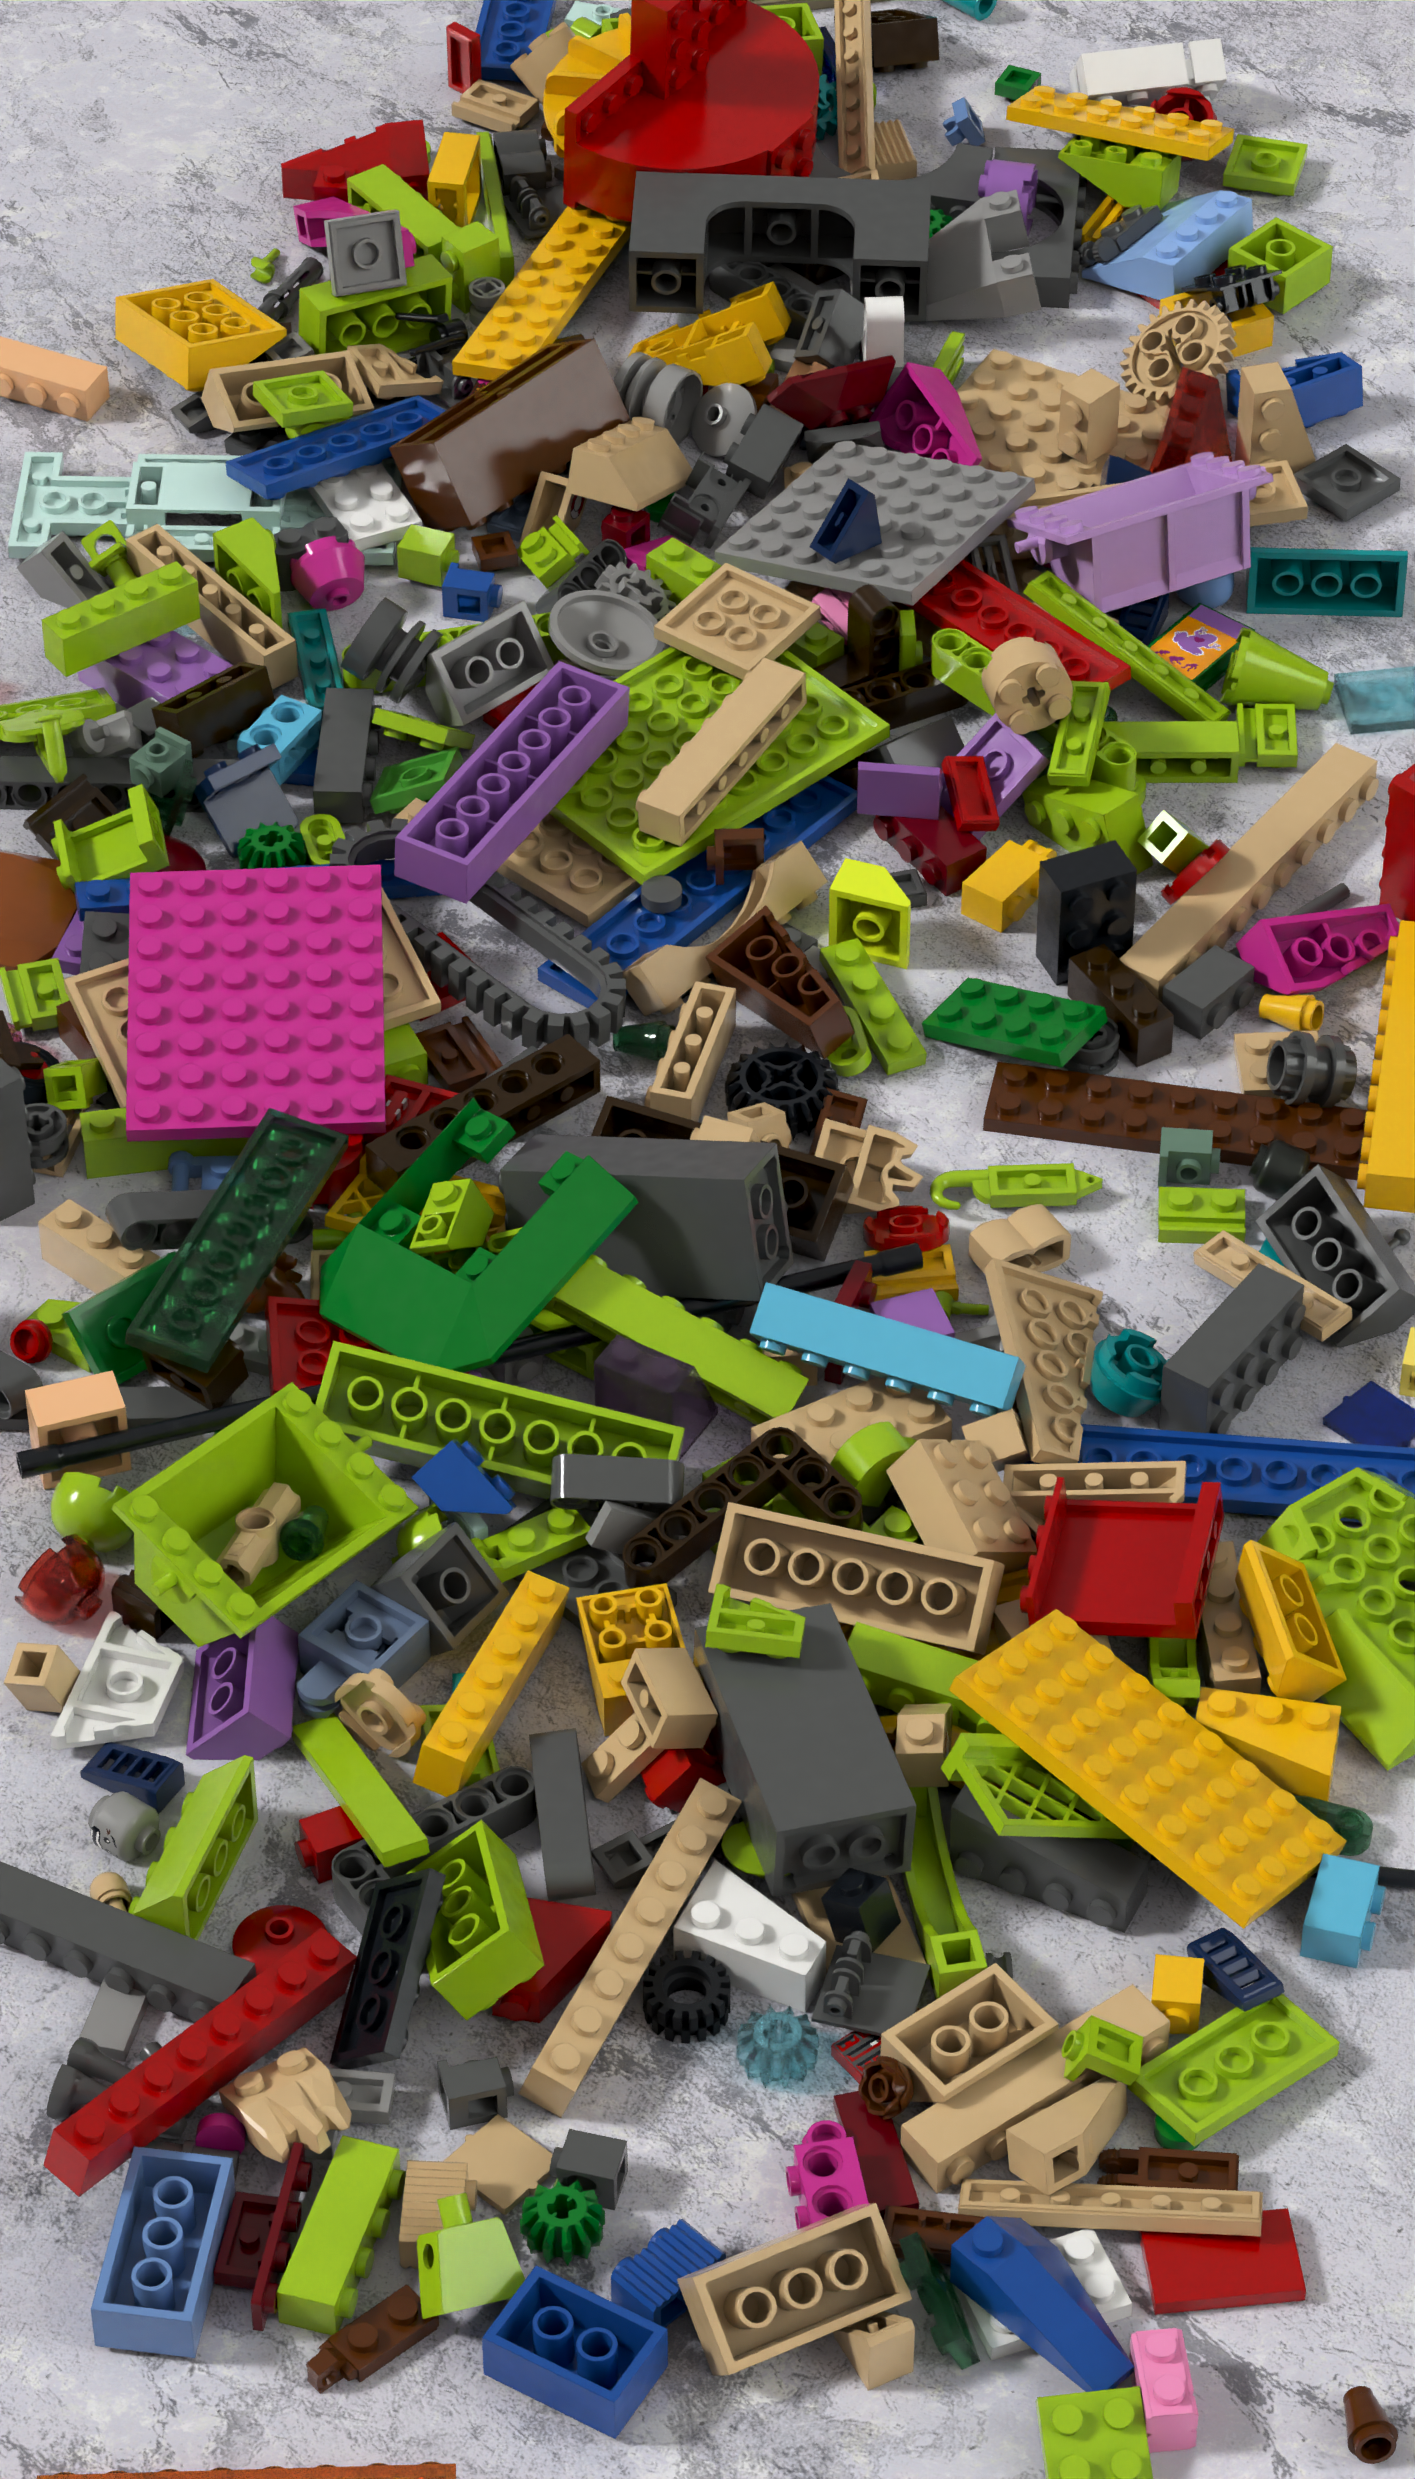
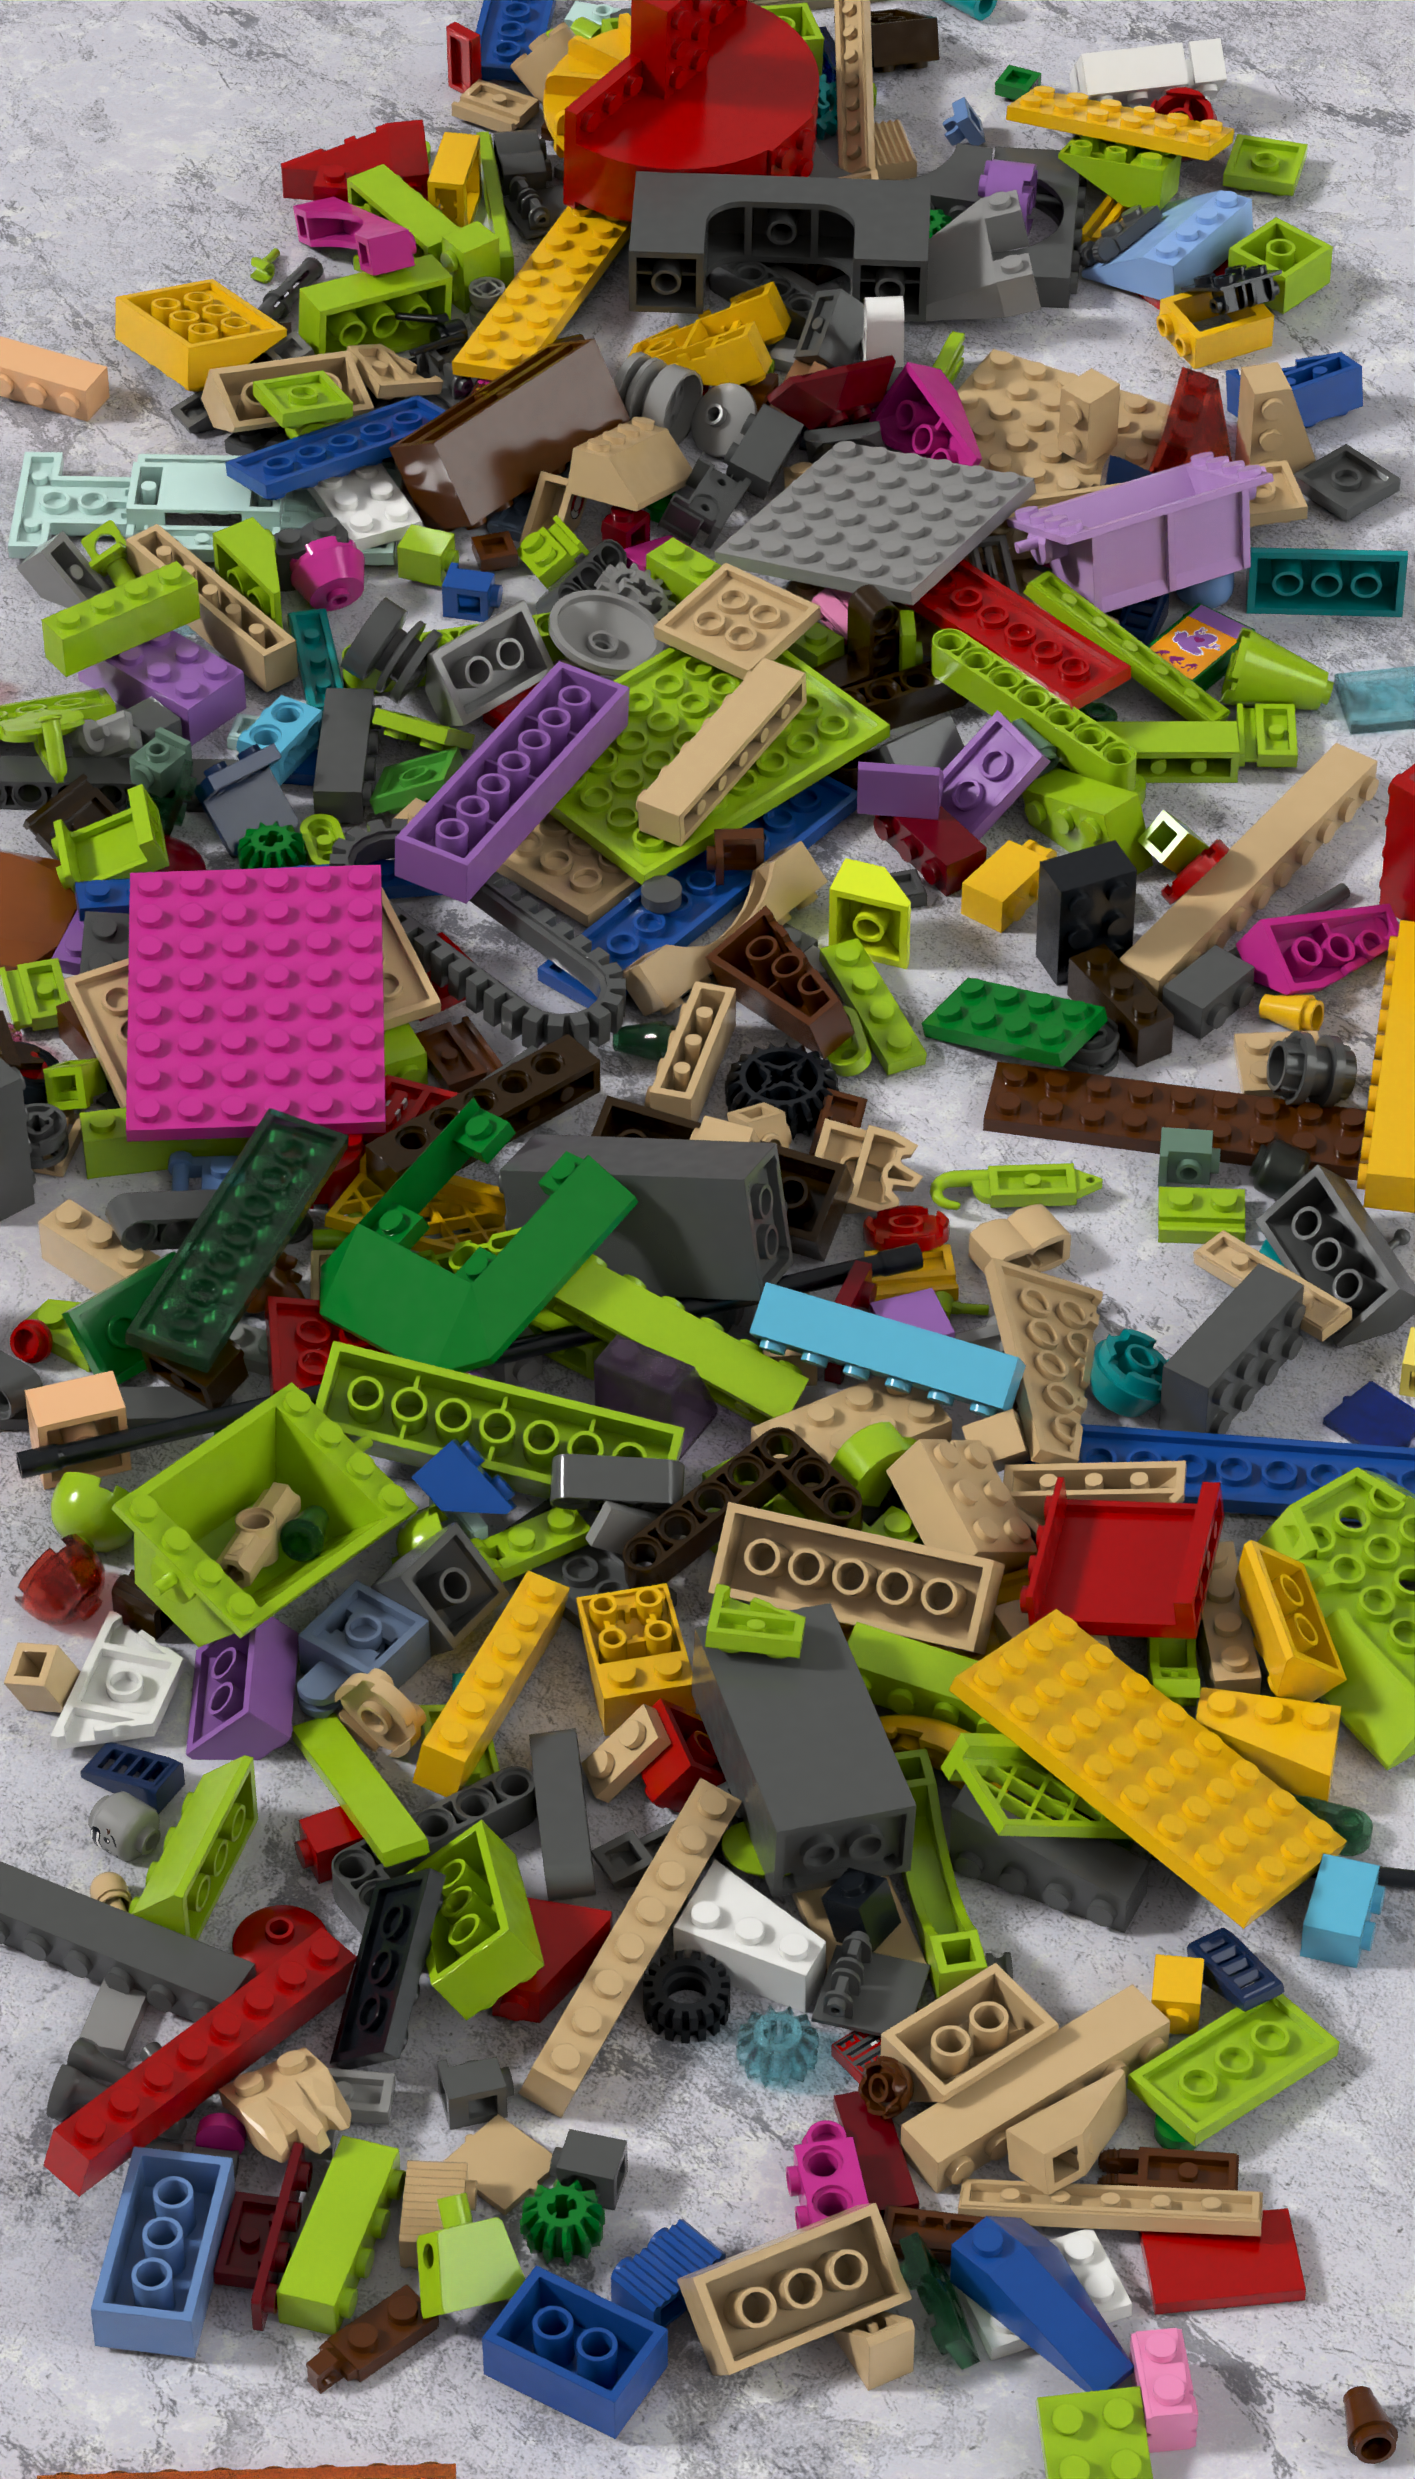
dark brown brick [151,661,275,759] -> none
light grey tile [324,209,407,297] -> none
lime slope [409,1178,494,1254] -> none
tan brick [621,1648,718,1749] -> none
dark blue slope [809,478,882,564] -> none
tan slope [895,1703,953,1787] -> none
red tile [941,756,1000,832] -> none
tan brick [981,637,1073,735] -> none
lime tile [1047,681,1111,786] -> none
lime bracket [1062,2015,1143,2086] -> none
tan gear [1120,299,1237,408] -> none

